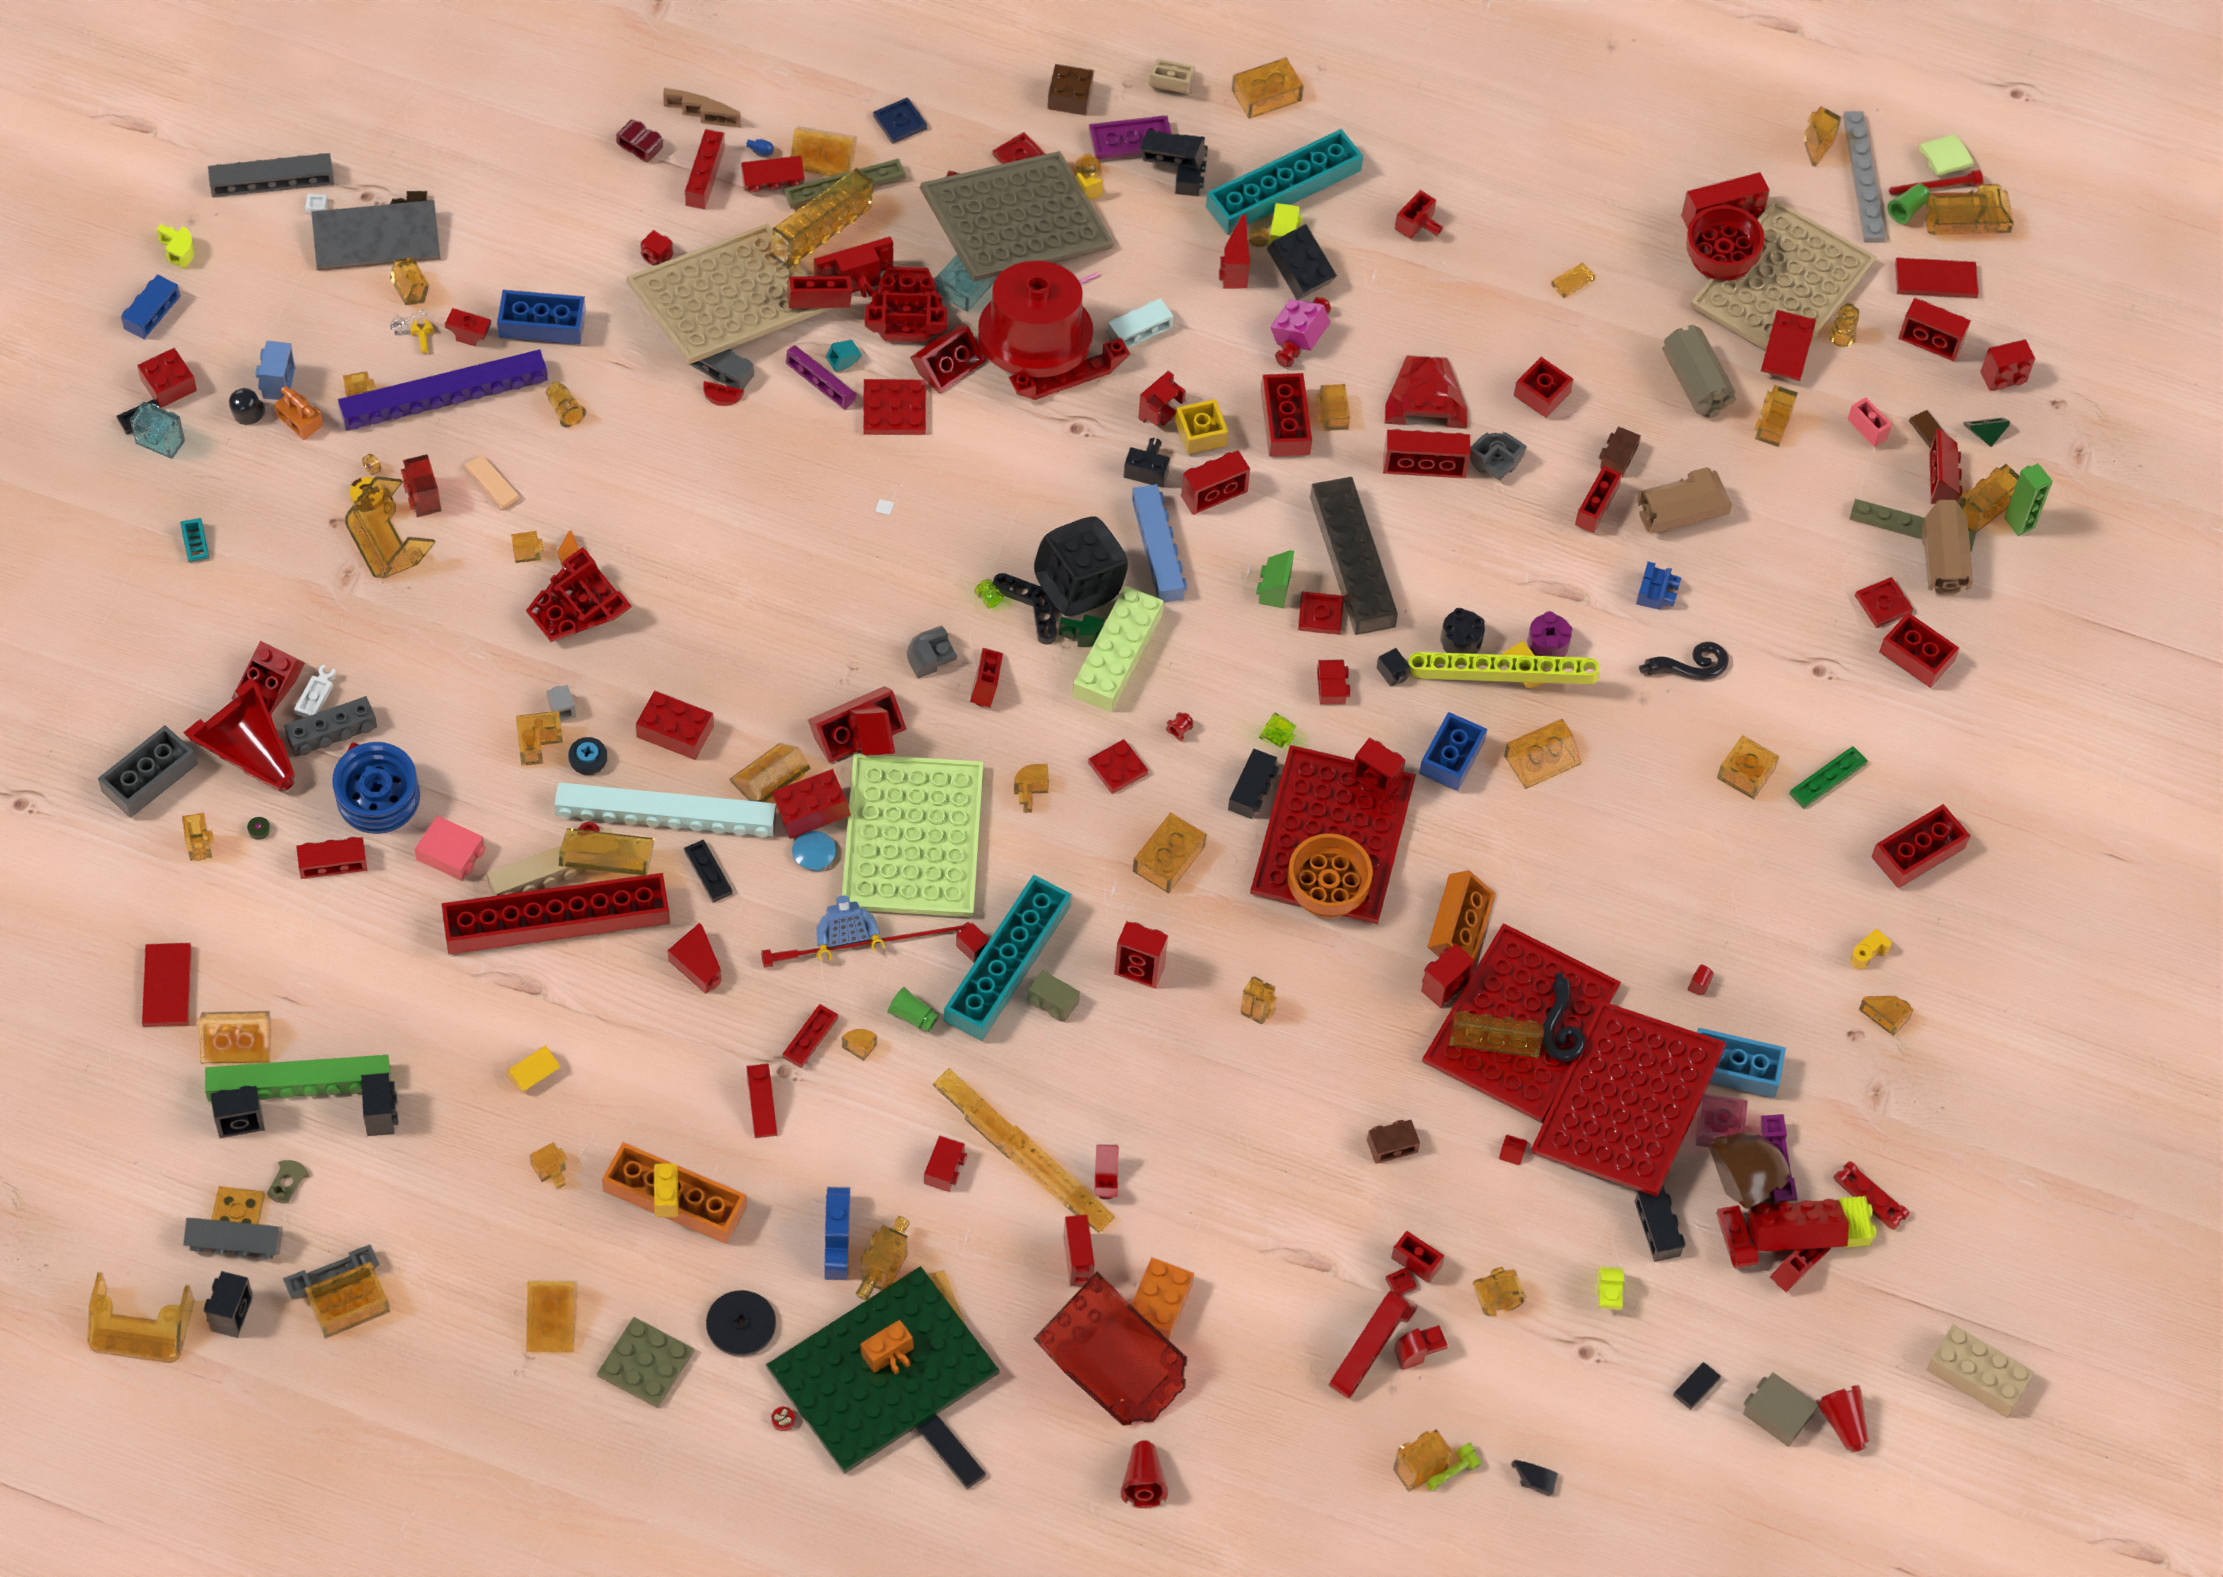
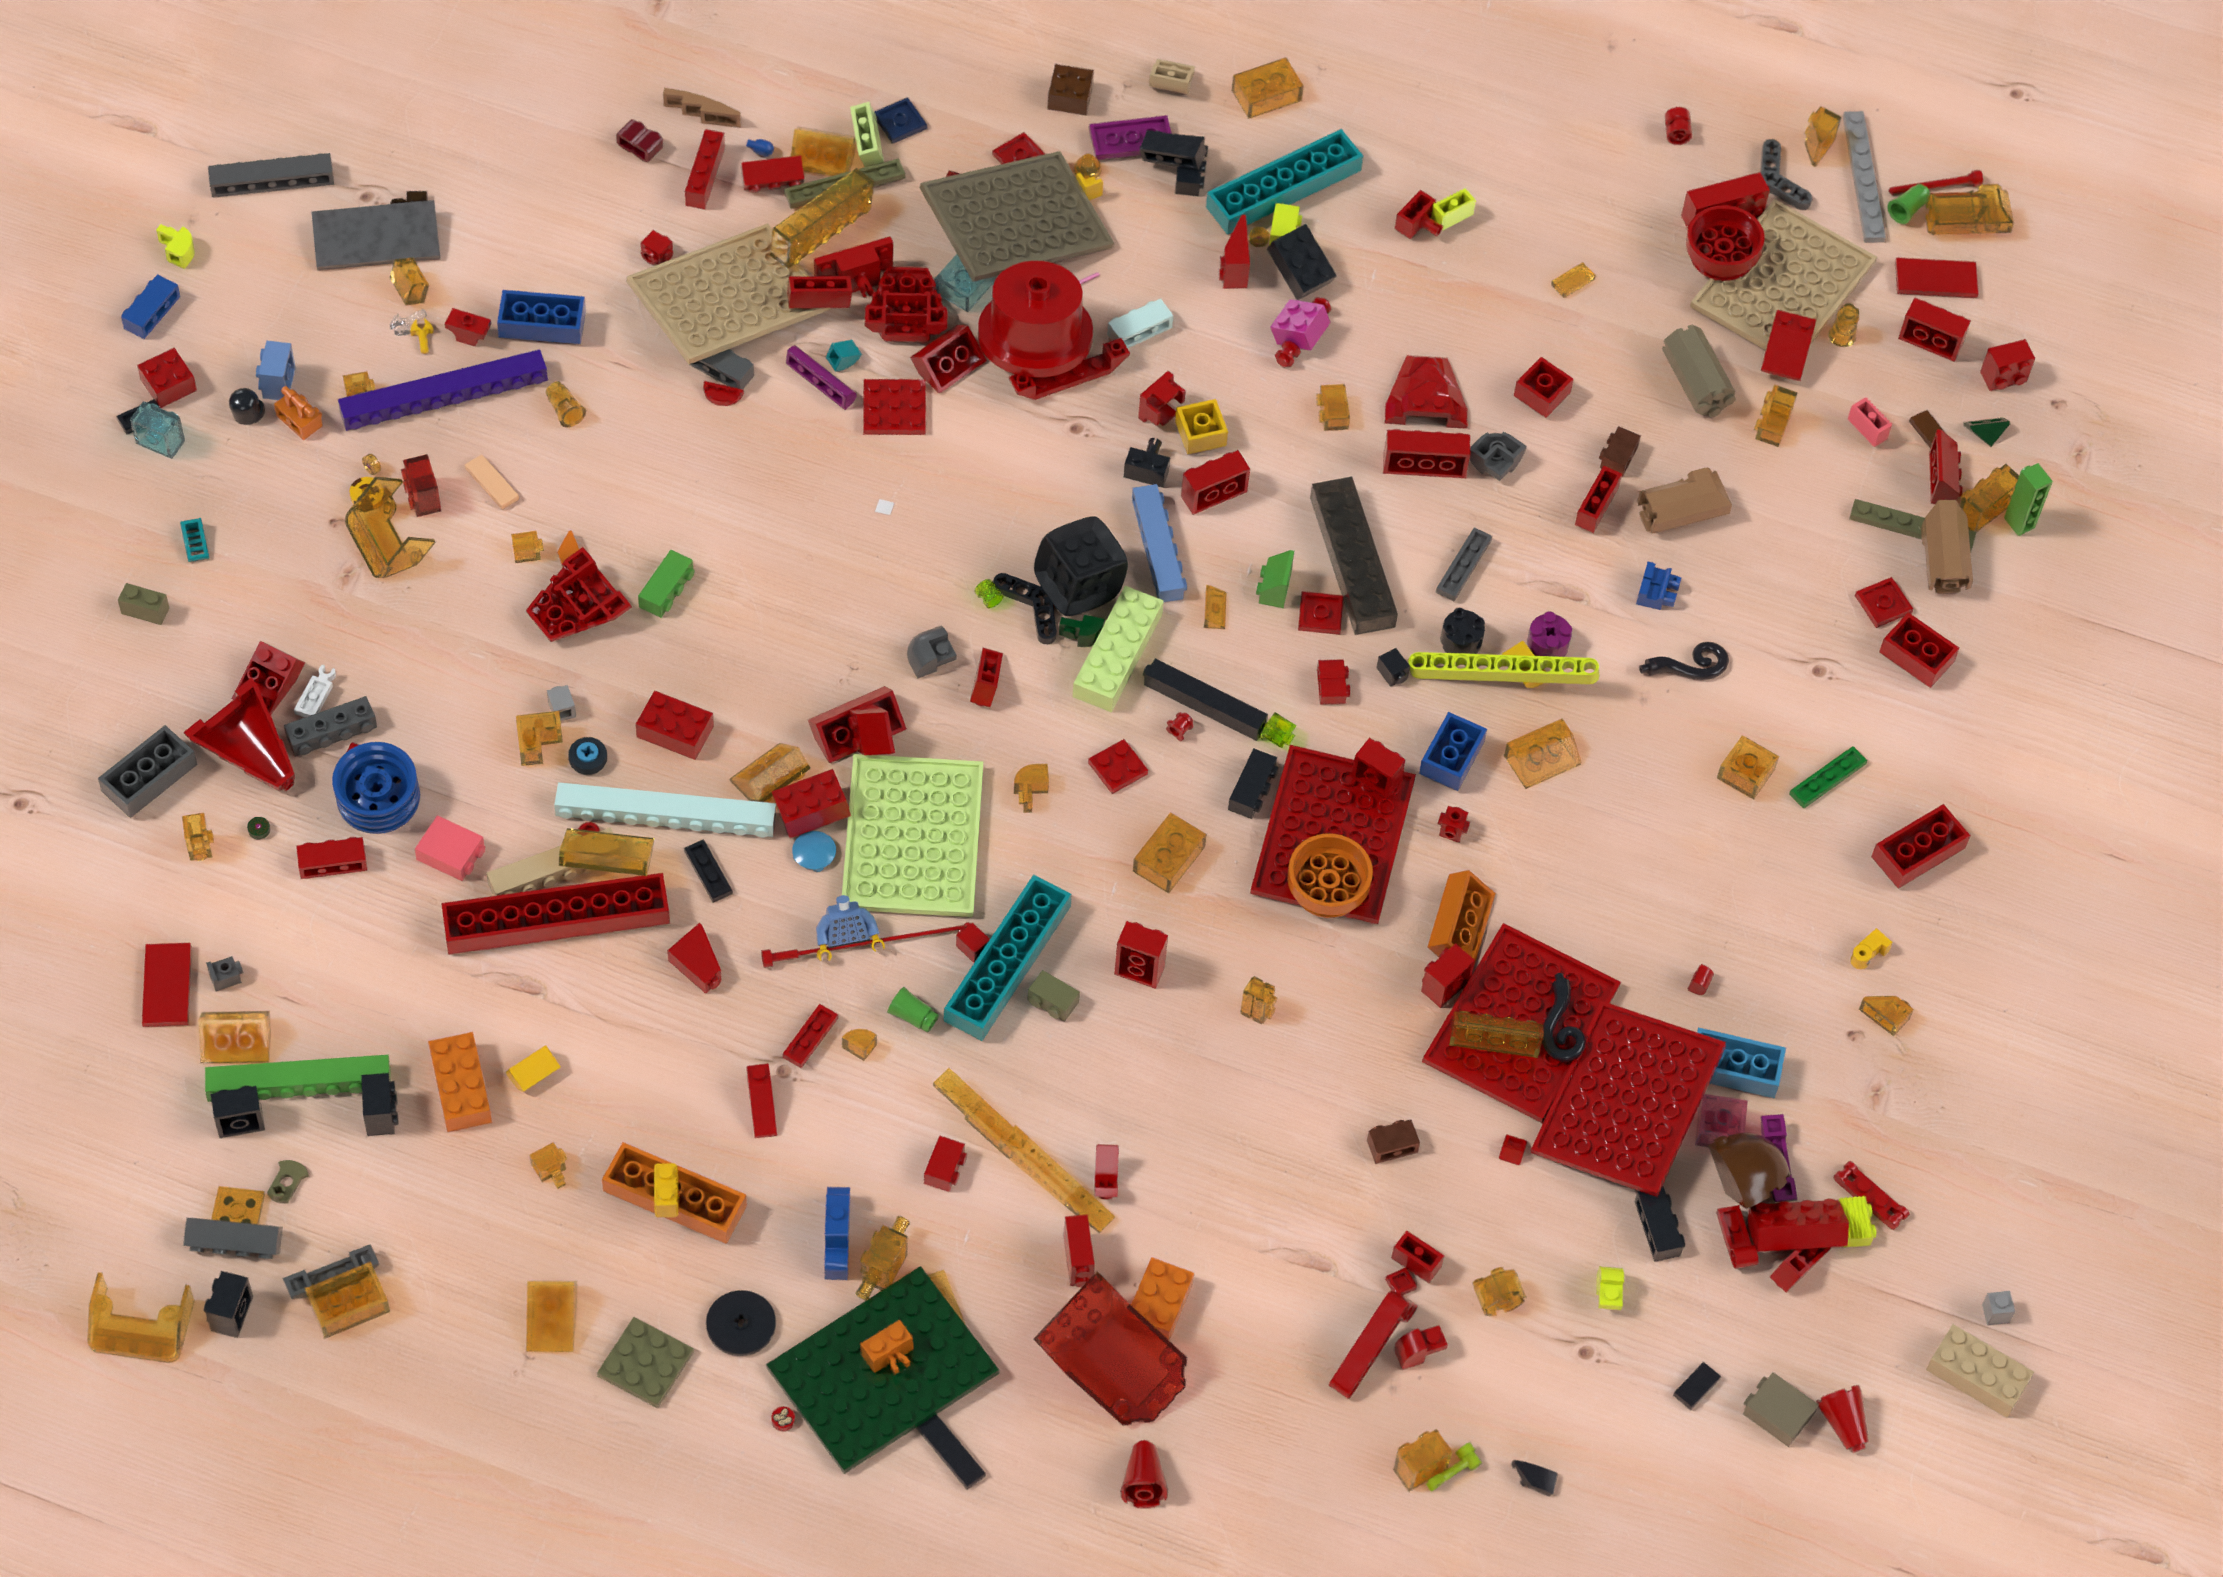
white tile [305,194,328,215] -> none
red brick [1261,373,1312,457] -> none
yellowish green slope [1919,134,1973,176] -> none
none -> olive piece [118,583,169,625]
none -> dark grey brick [206,956,243,991]
none -> orange brick [428,1032,492,1132]
none -> bright green brick [638,550,695,618]
none -> yellowish green brick [850,102,884,167]
none -> black brick [1143,658,1268,741]
none -> clear yellow slope [1204,585,1226,629]
none -> neon yellow brick [1431,188,1476,231]
none -> dark grey plate [1436,527,1493,601]
none -> red brick [1438,806,1470,843]
none -> red wheel [1665,107,1692,145]
none -> dark grey piece [1760,139,1812,210]
none -> light grey brick [1982,1291,2015,1325]

